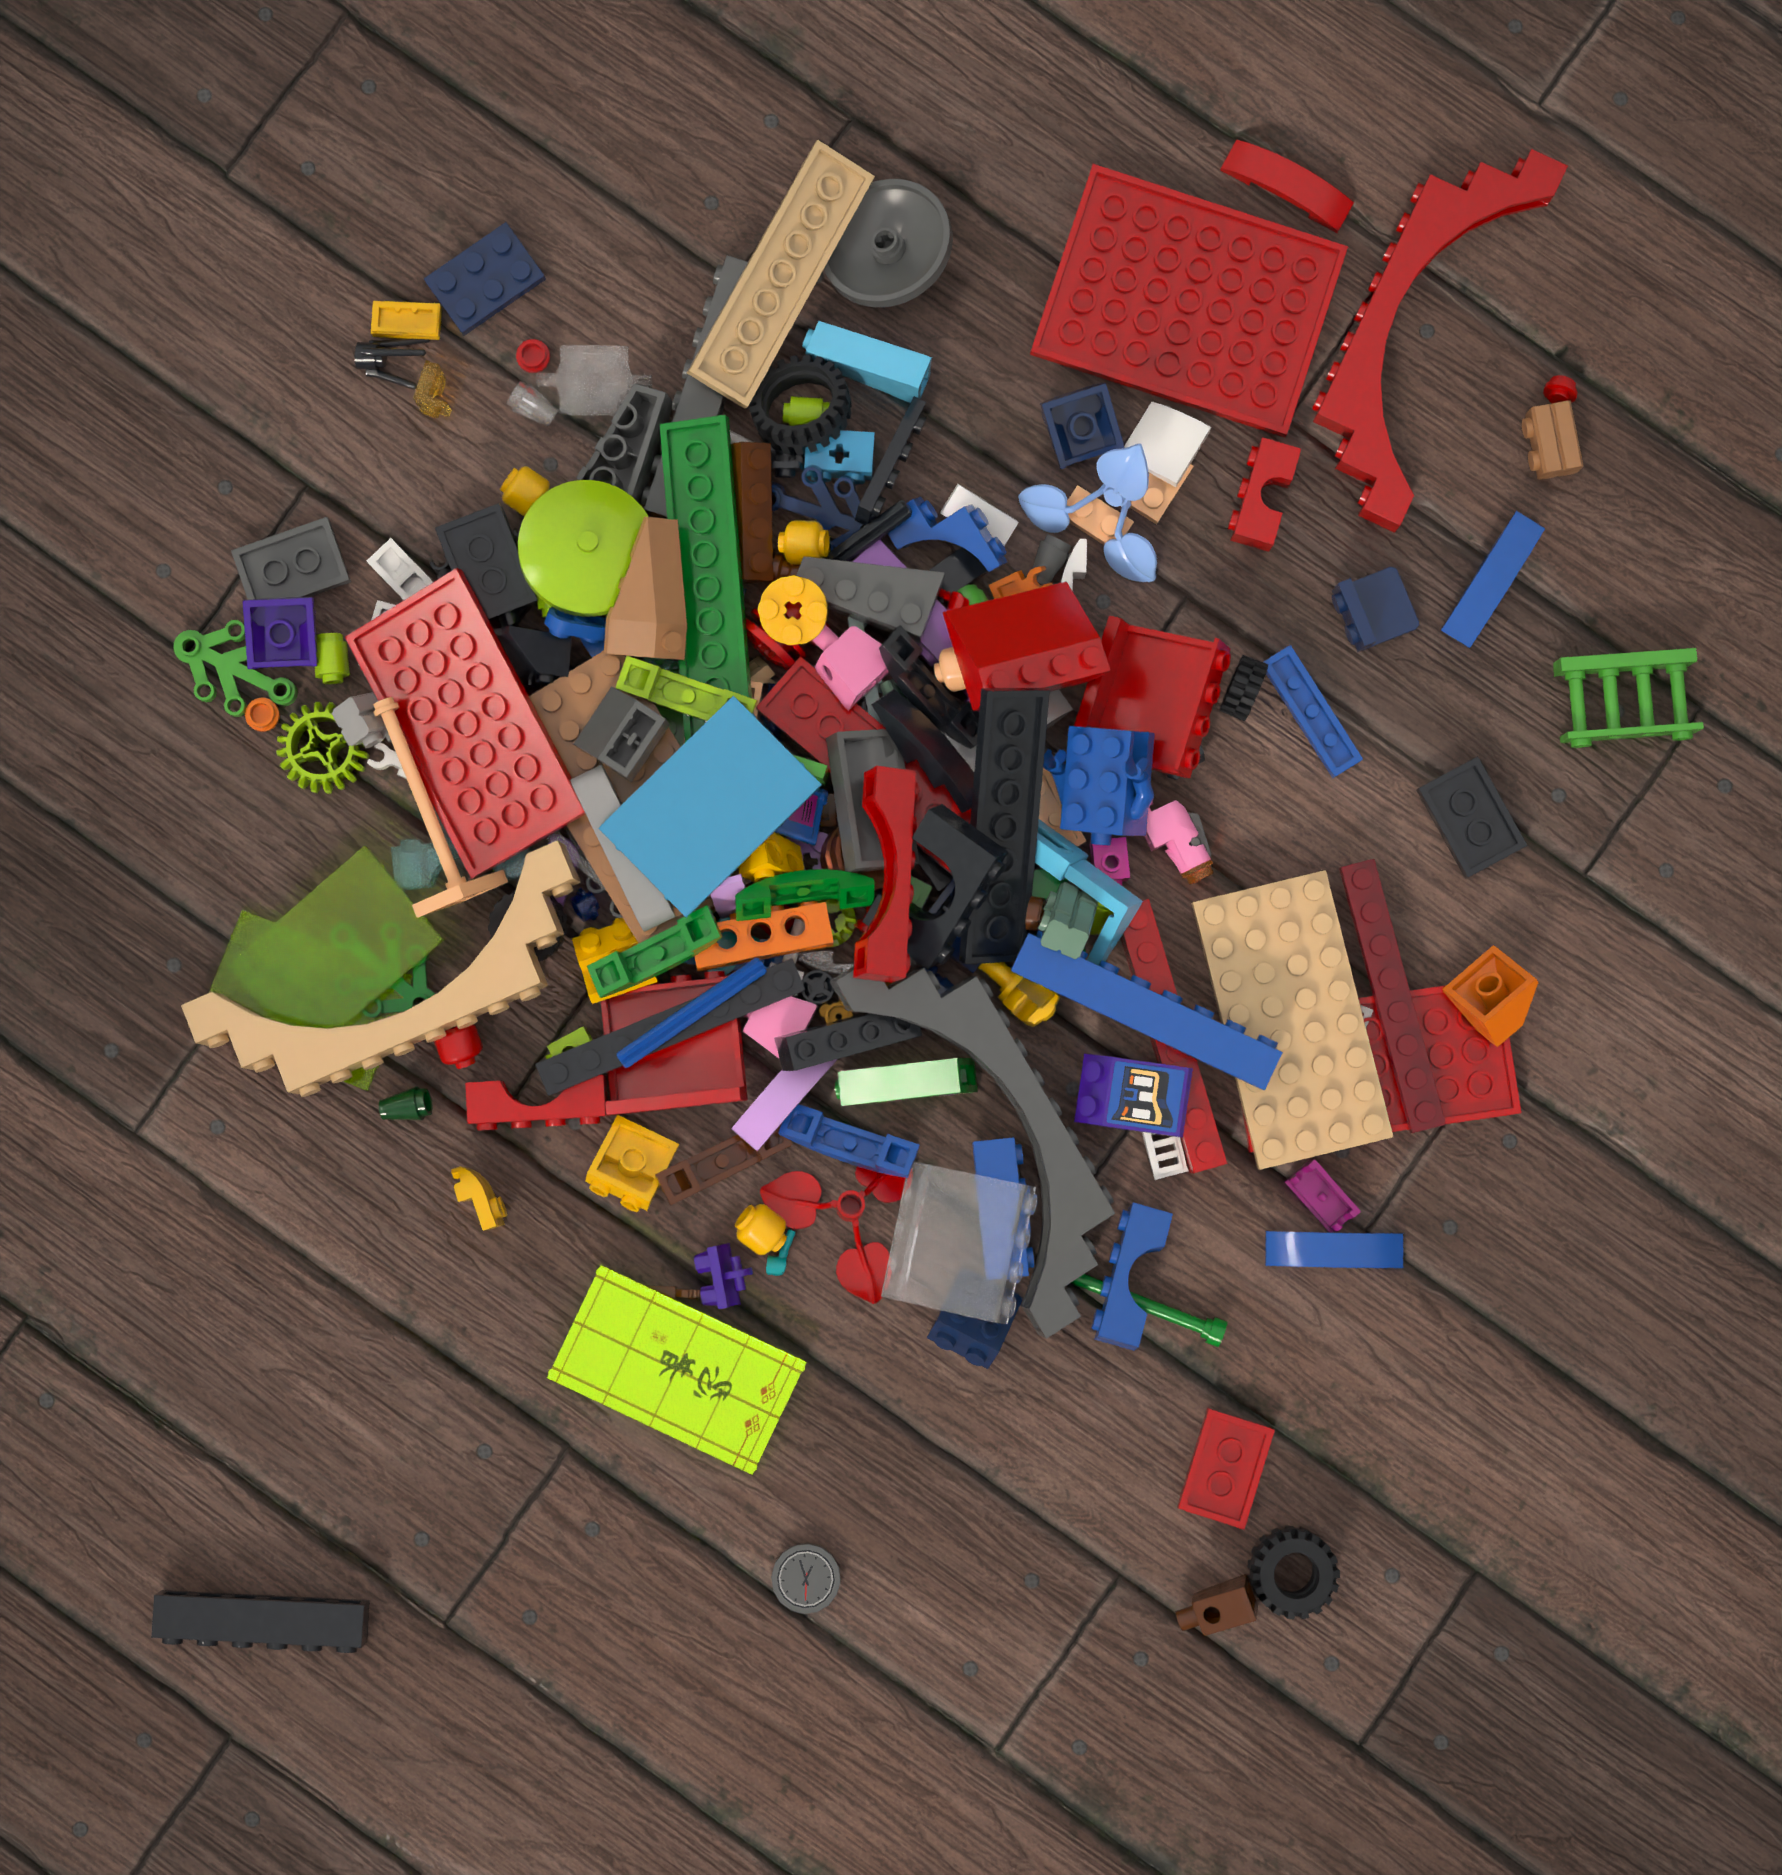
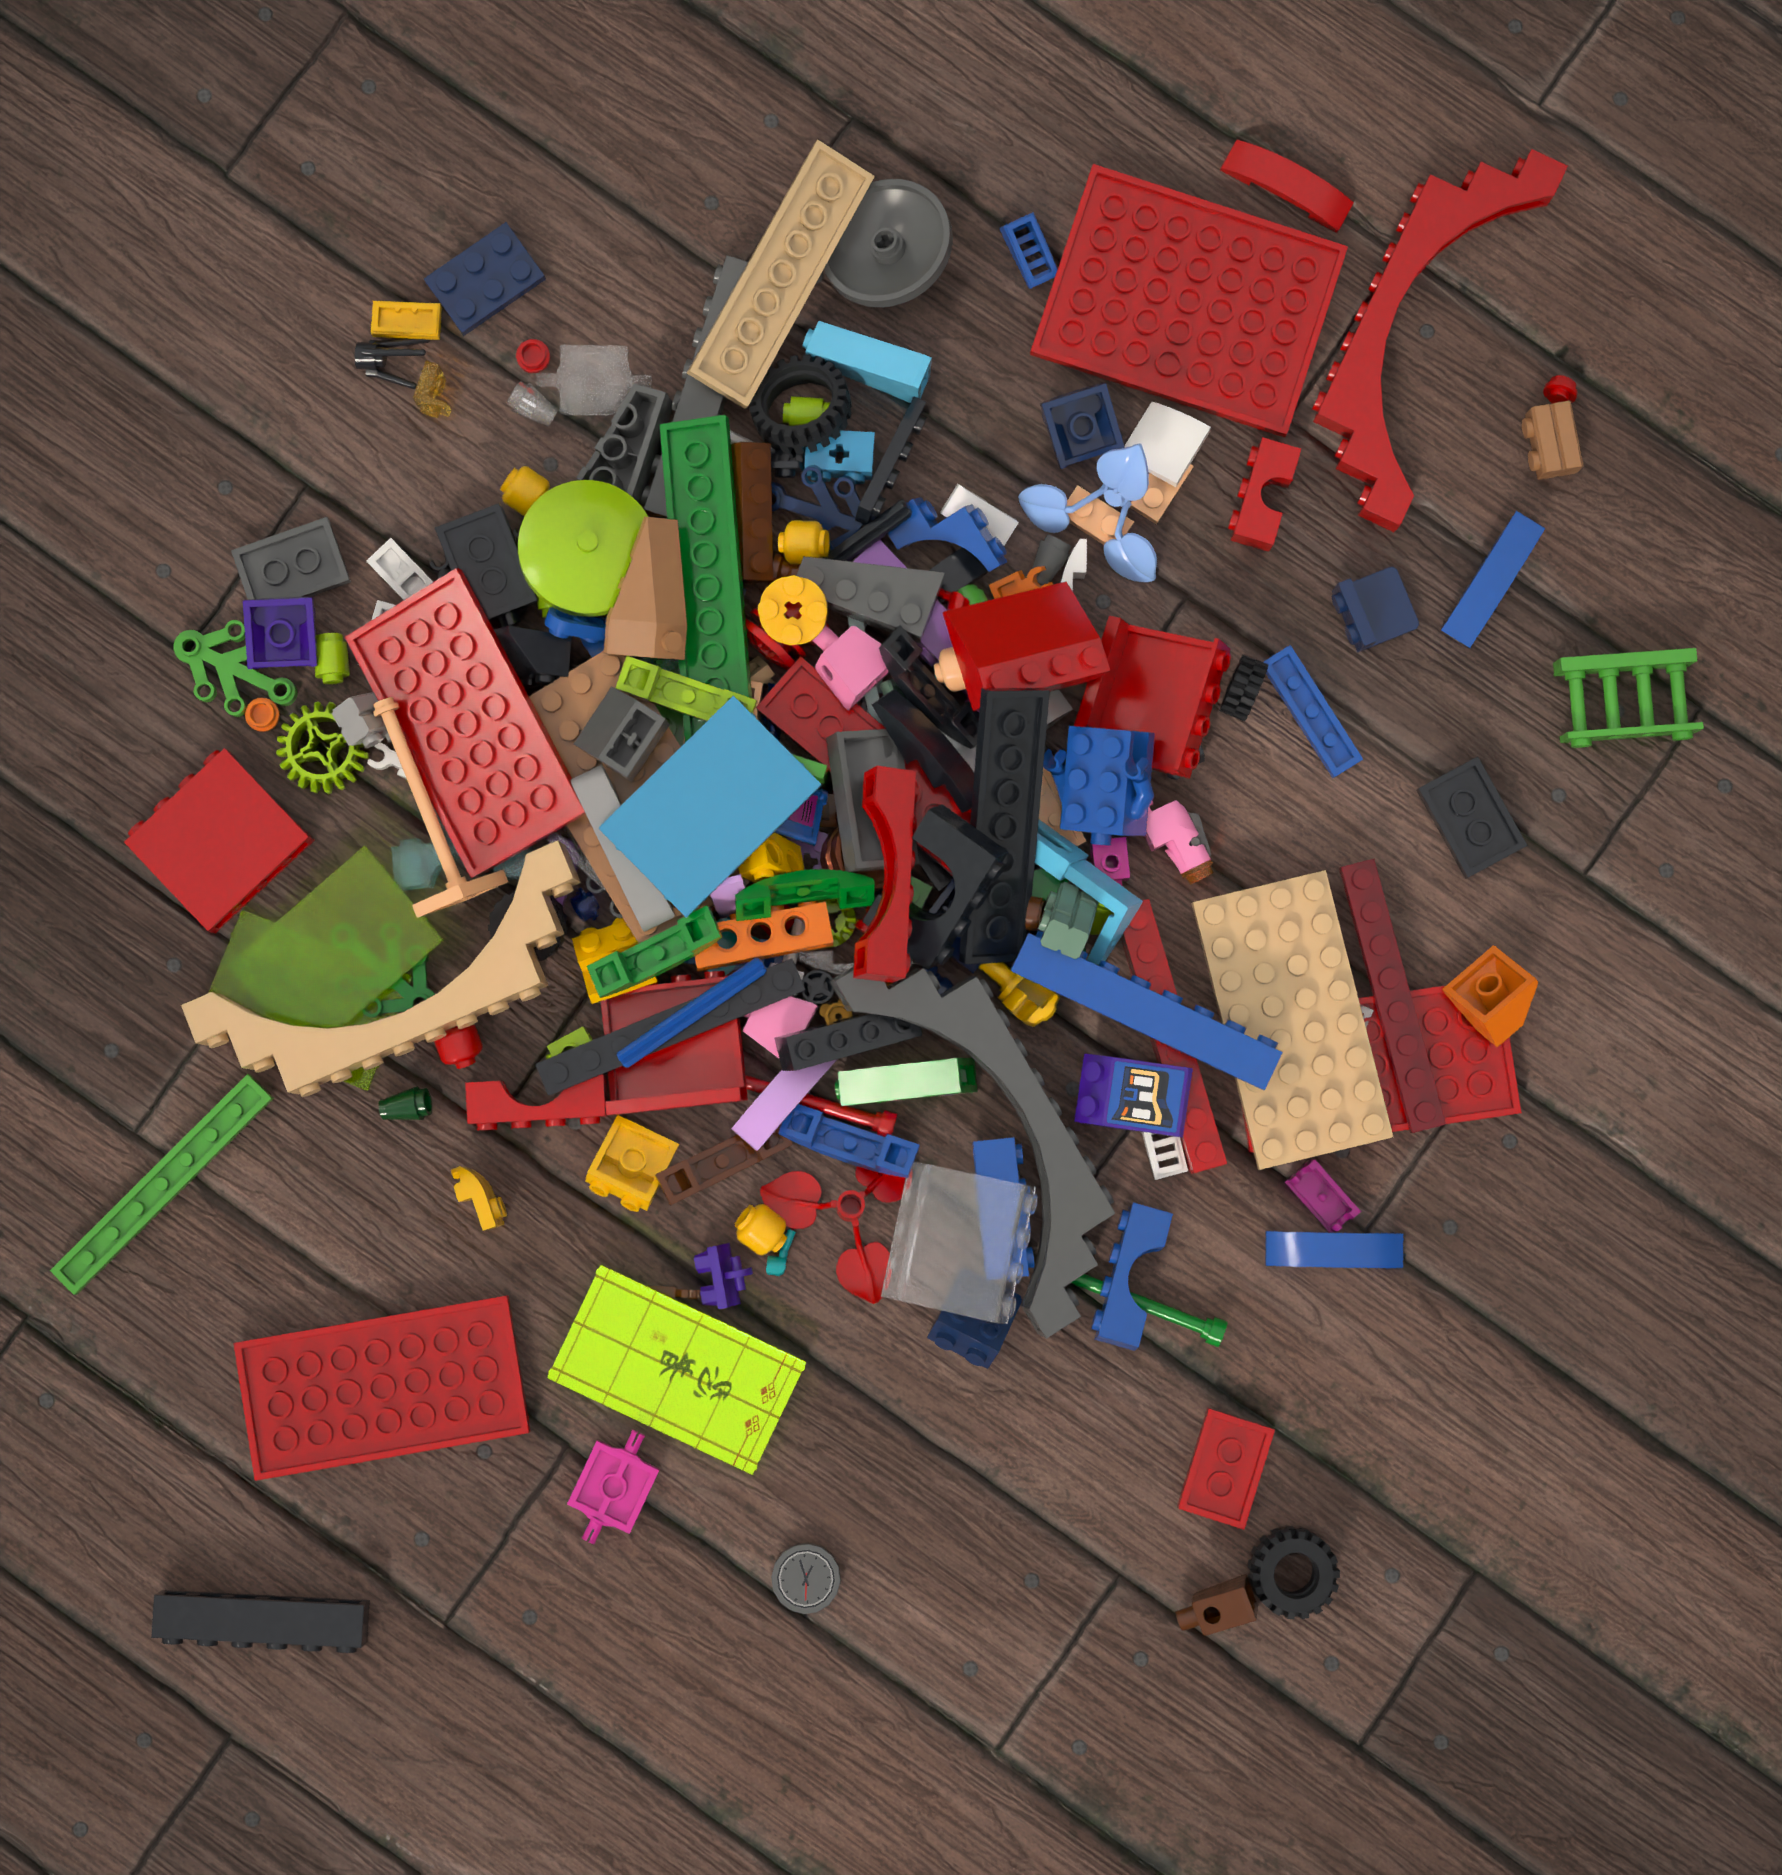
none -> bright green plate [50,1074,274,1295]
none -> red panel [124,748,315,934]
none -> red plate [233,1295,531,1481]
none -> dark pink plate [567,1430,660,1544]
none -> red piece [746,1075,898,1137]
none -> blue slope [999,212,1058,289]

